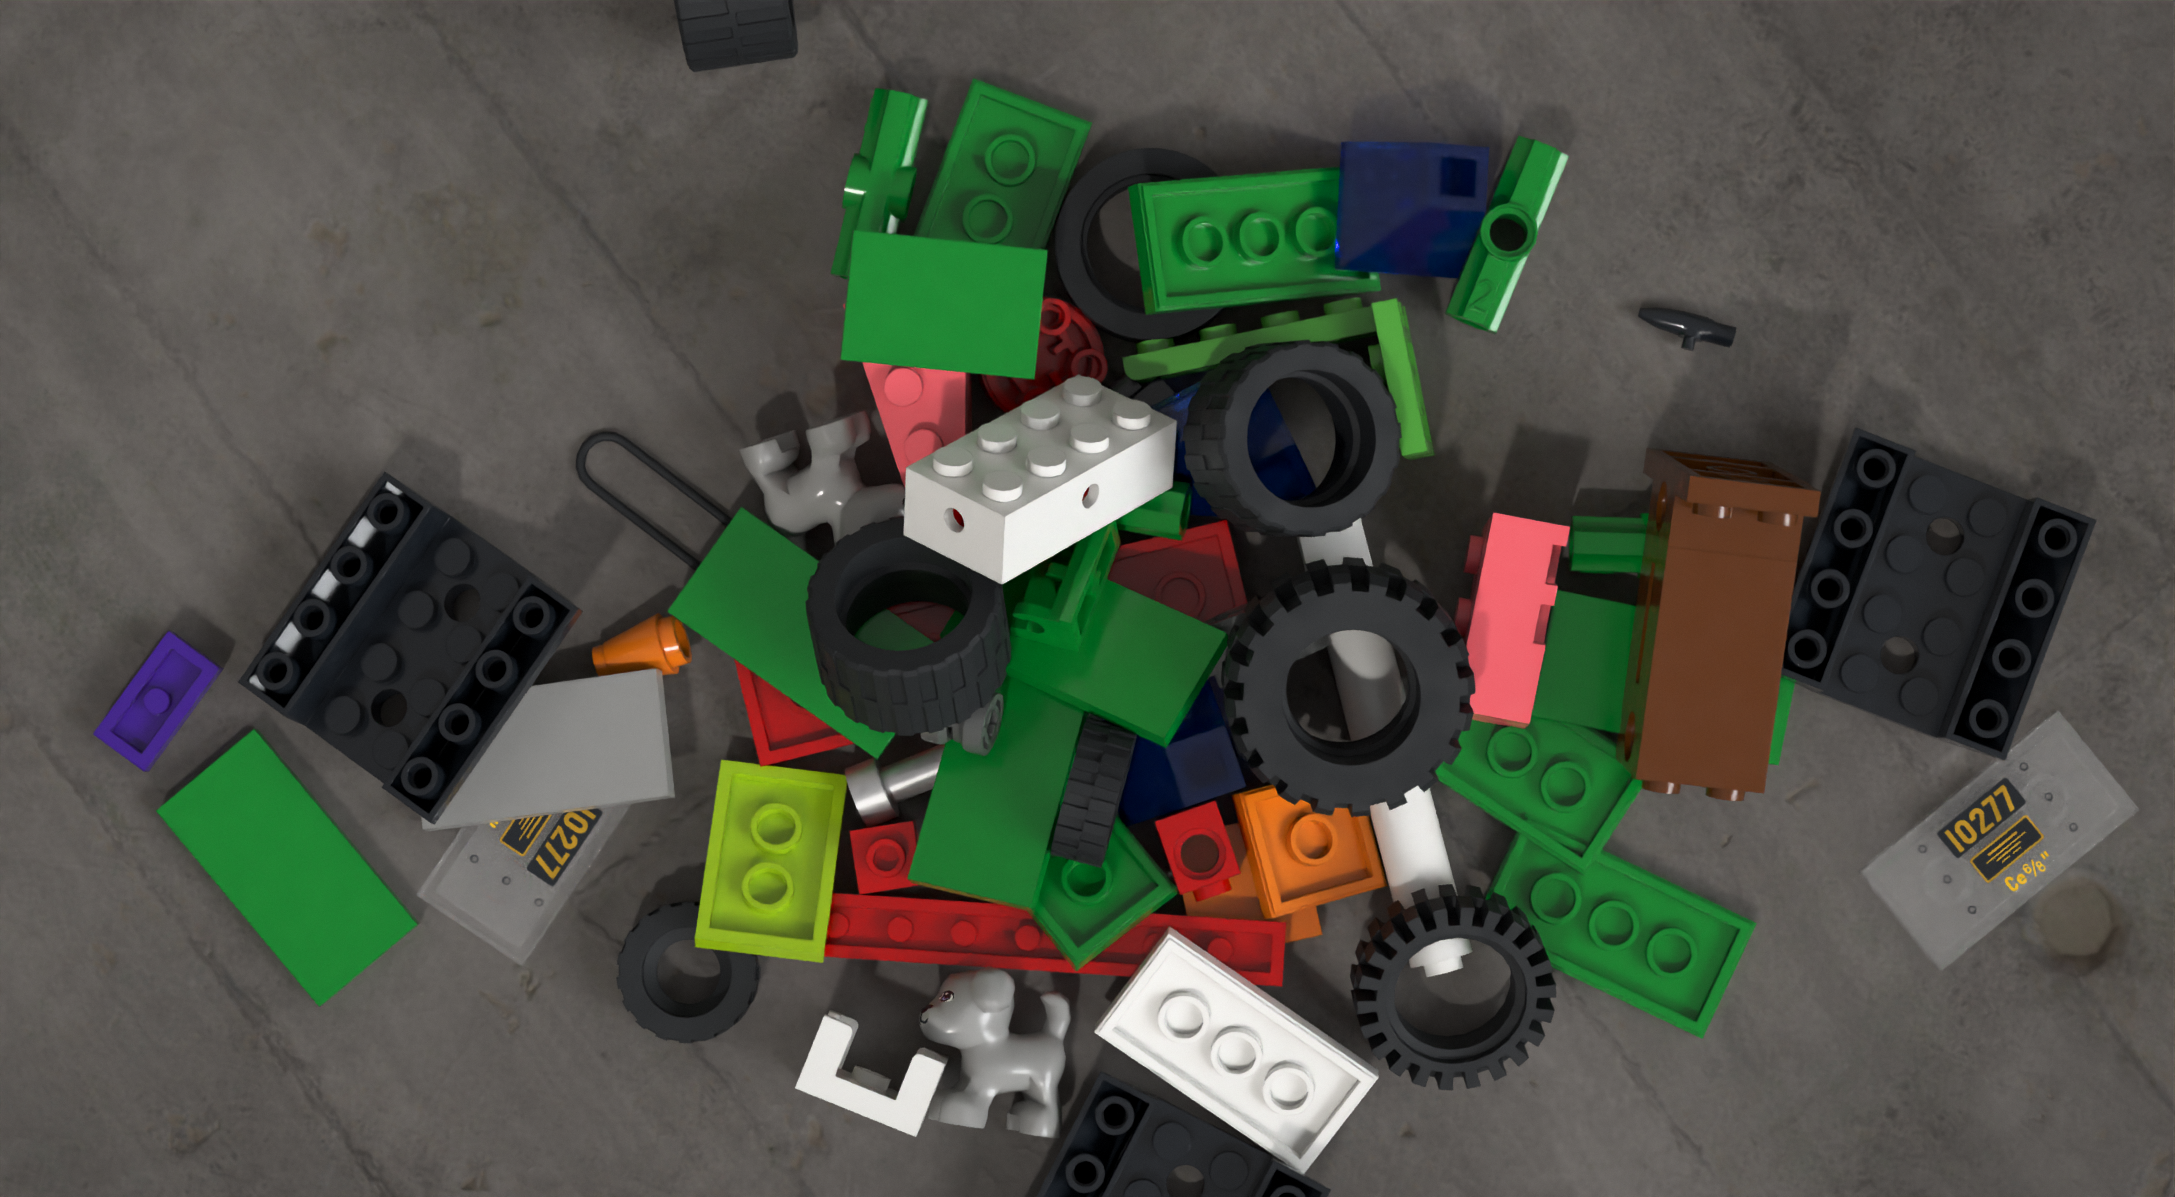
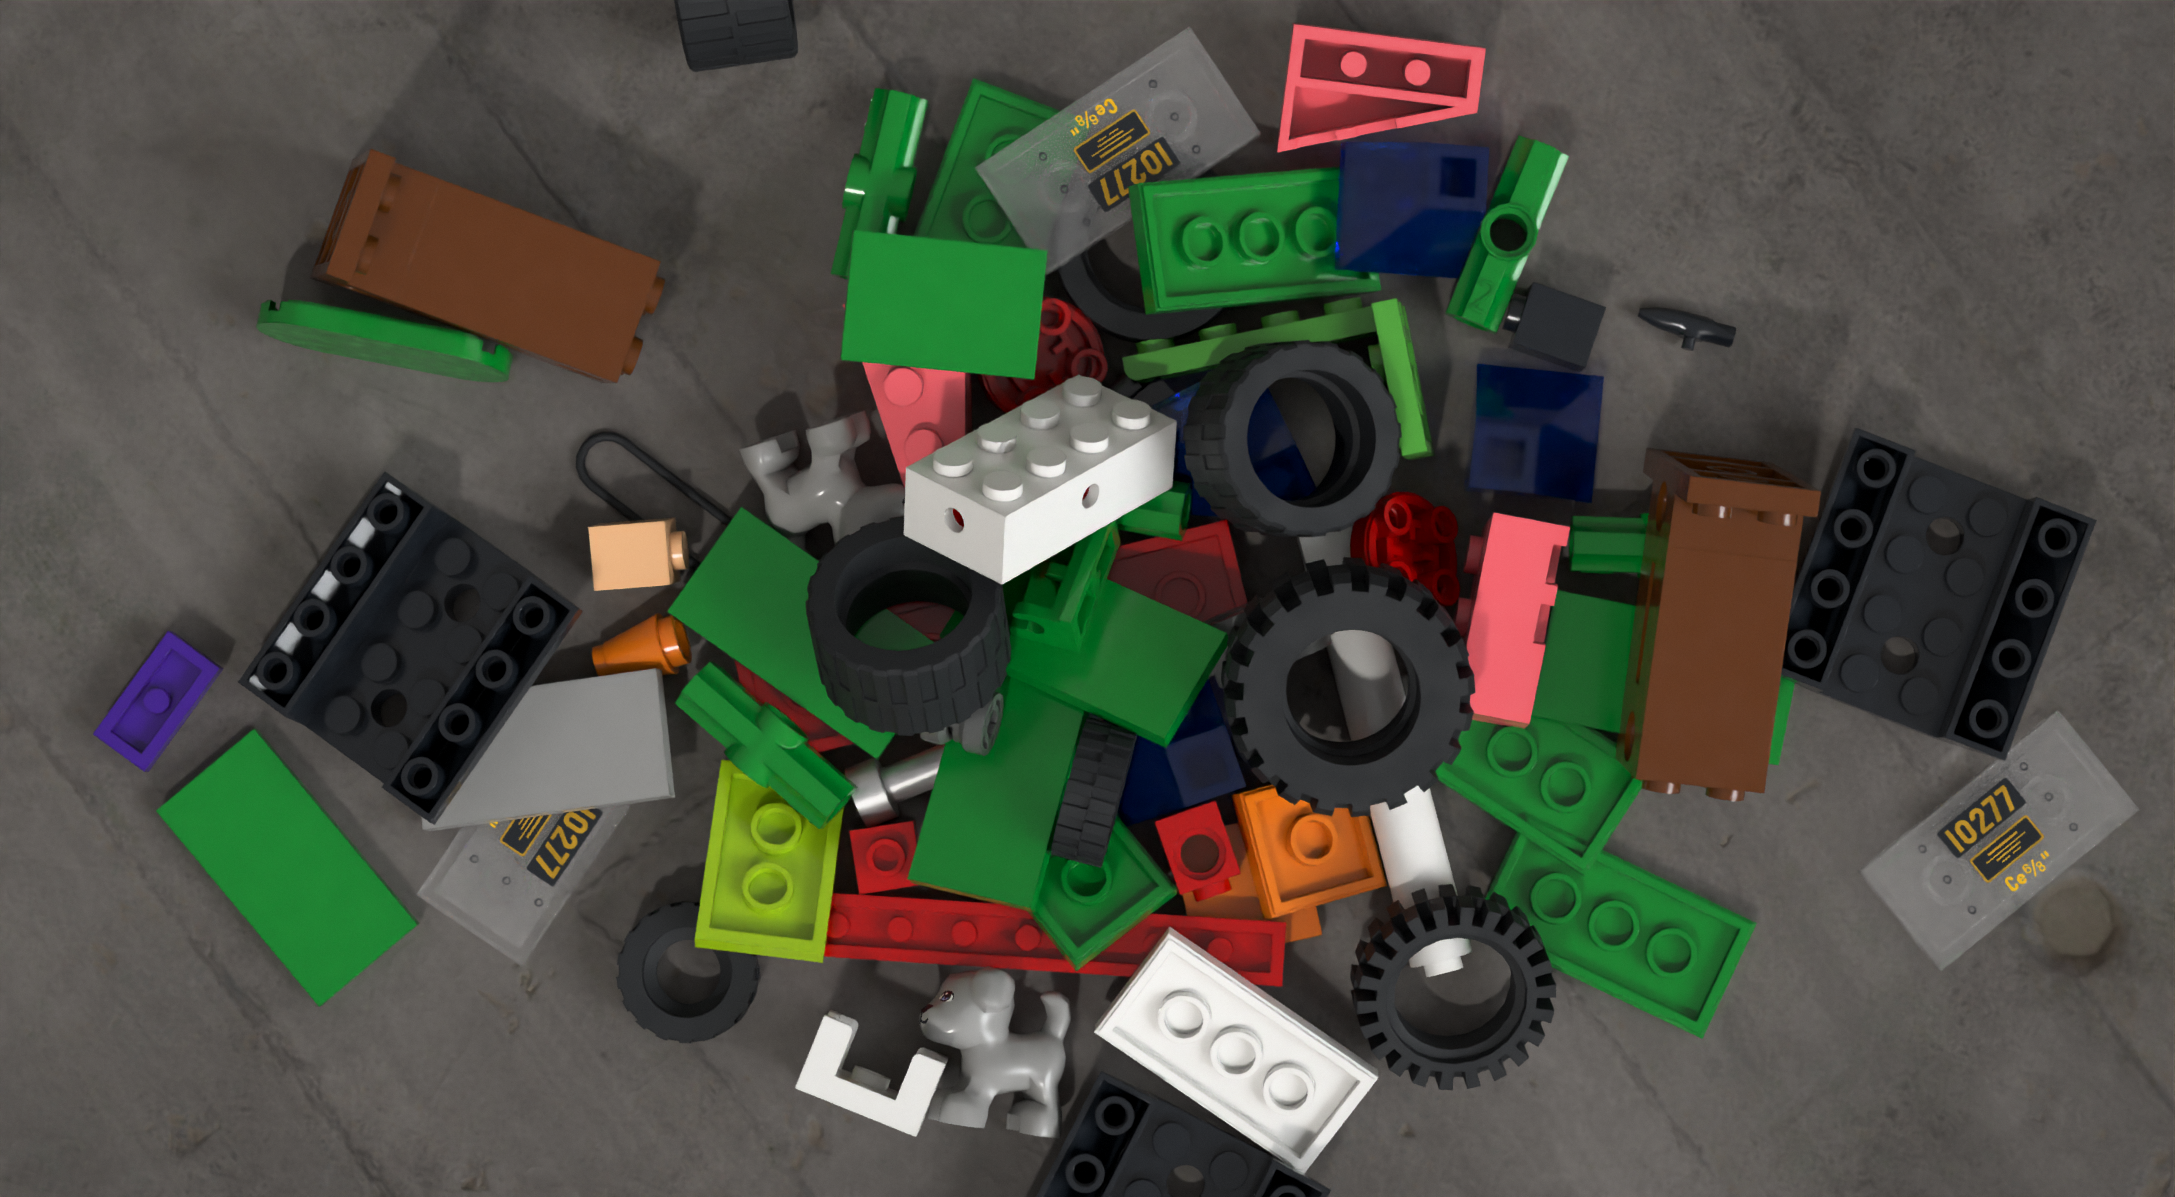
none -> green tile [256,299,513,383]
none -> reddish brown brick [310,149,665,383]
none -> light nougat brick [588,518,689,591]
none -> green piece [675,661,858,829]
none -> clear tile [975,26,1261,276]
none -> coral wedge [1276,23,1486,152]
none -> red tile [1350,491,1460,607]
none -> clear blue slope [1464,364,1604,504]
none -> black brick [1502,282,1606,372]

